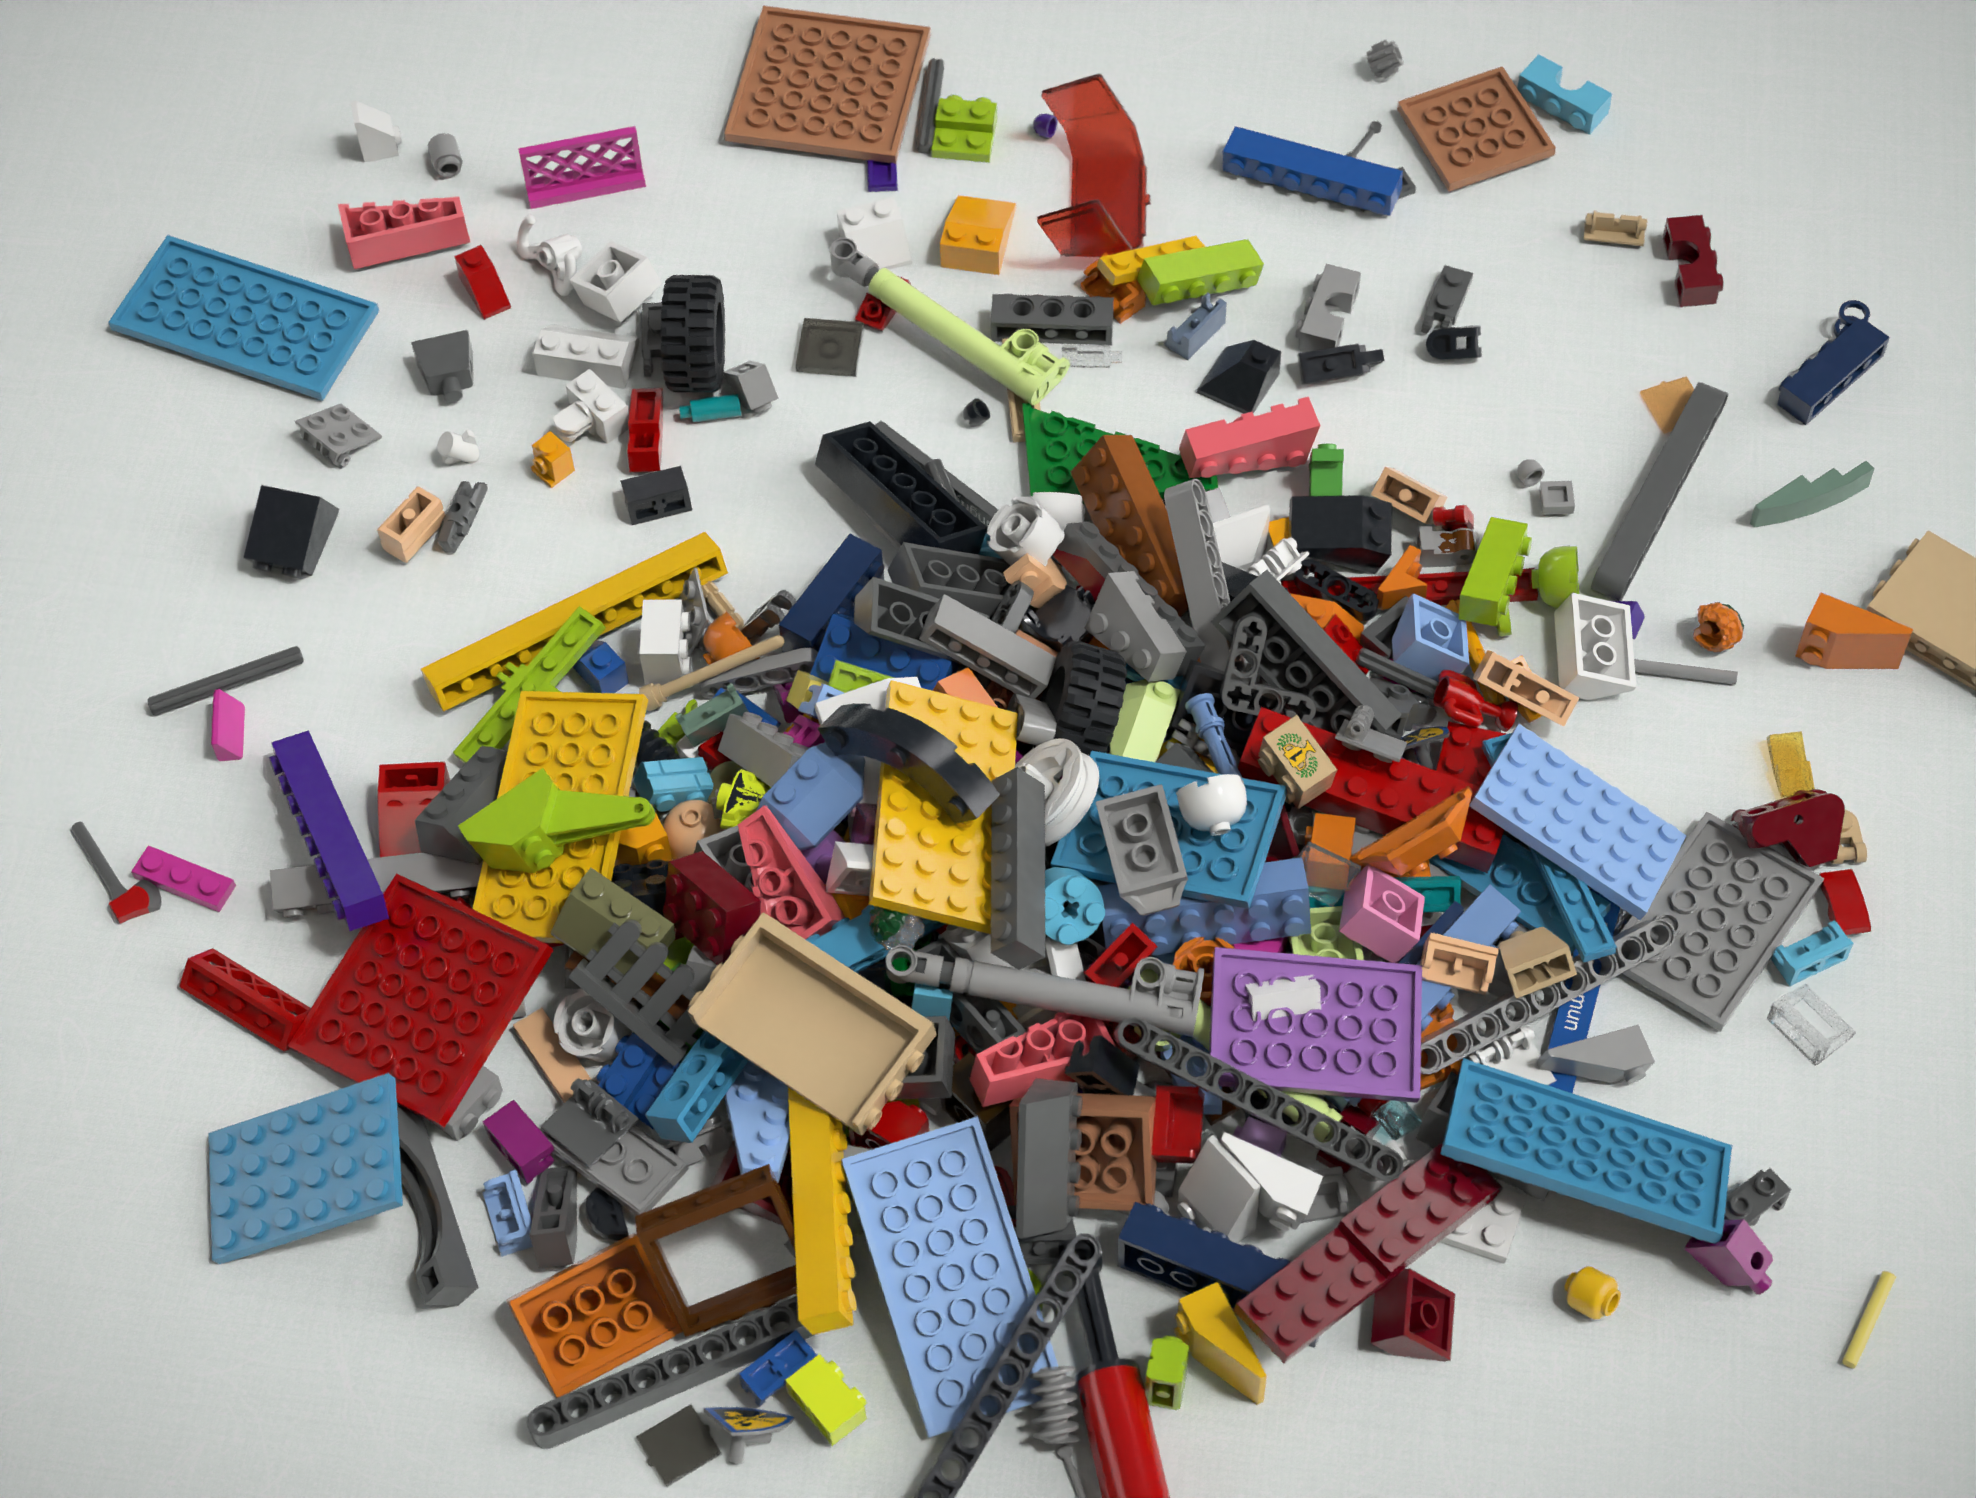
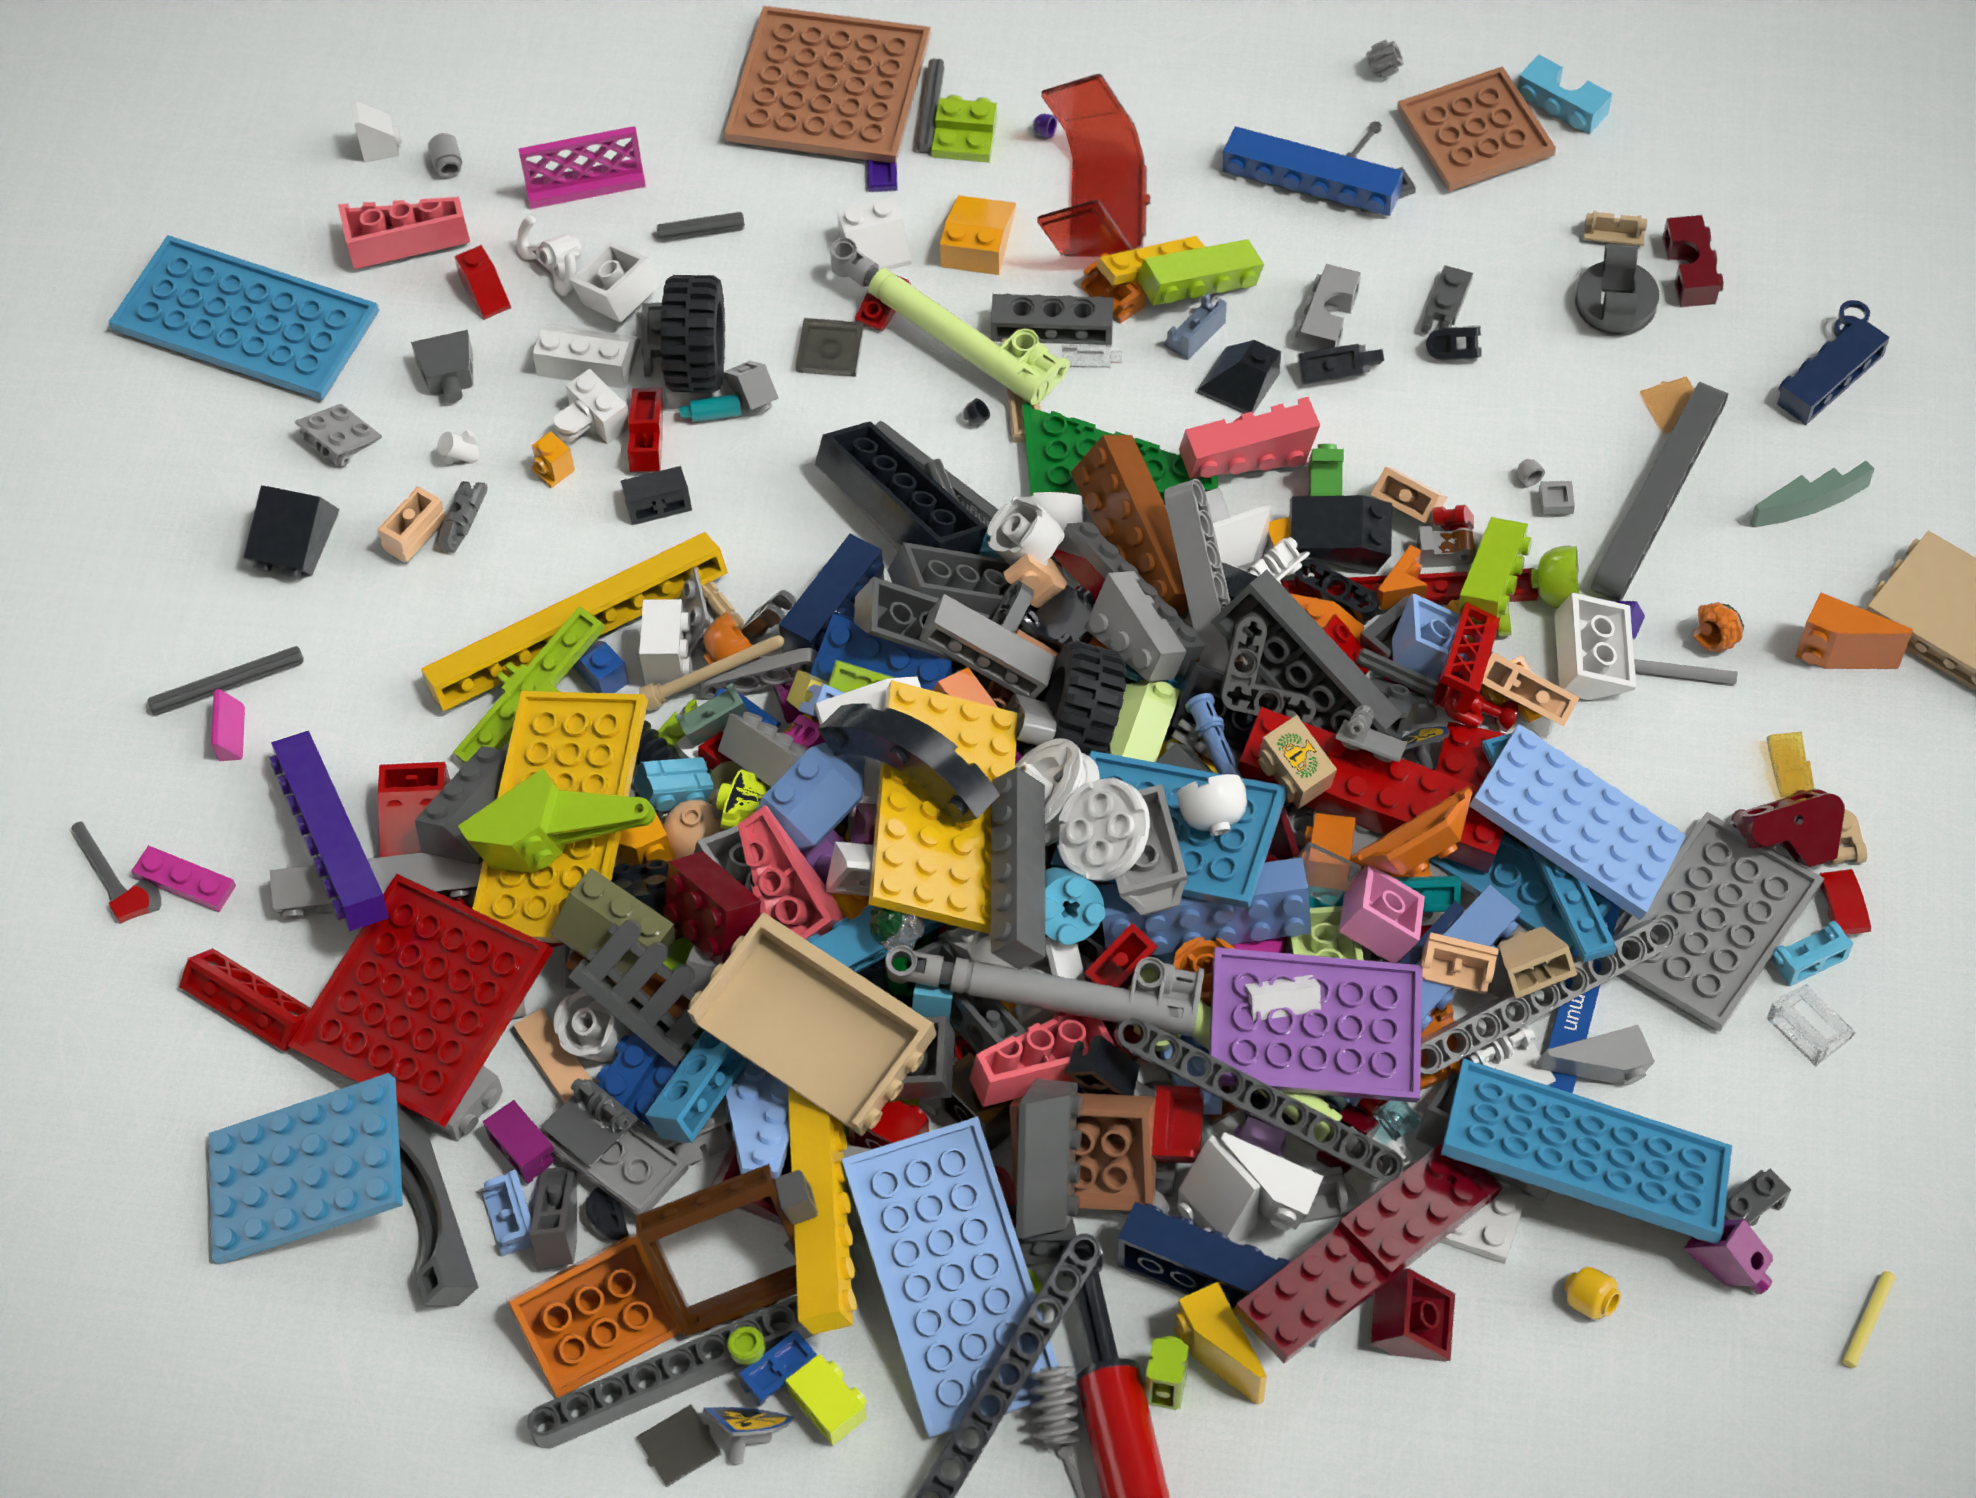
none -> dark grey axle [657,212,745,241]
none -> lime tile [728,1326,765,1365]
none -> dark grey slope [775,1170,818,1225]
none -> white tile [1058,778,1150,881]
none -> red fence [1439,602,1500,715]
none -> dark grey piece [1575,244,1659,335]

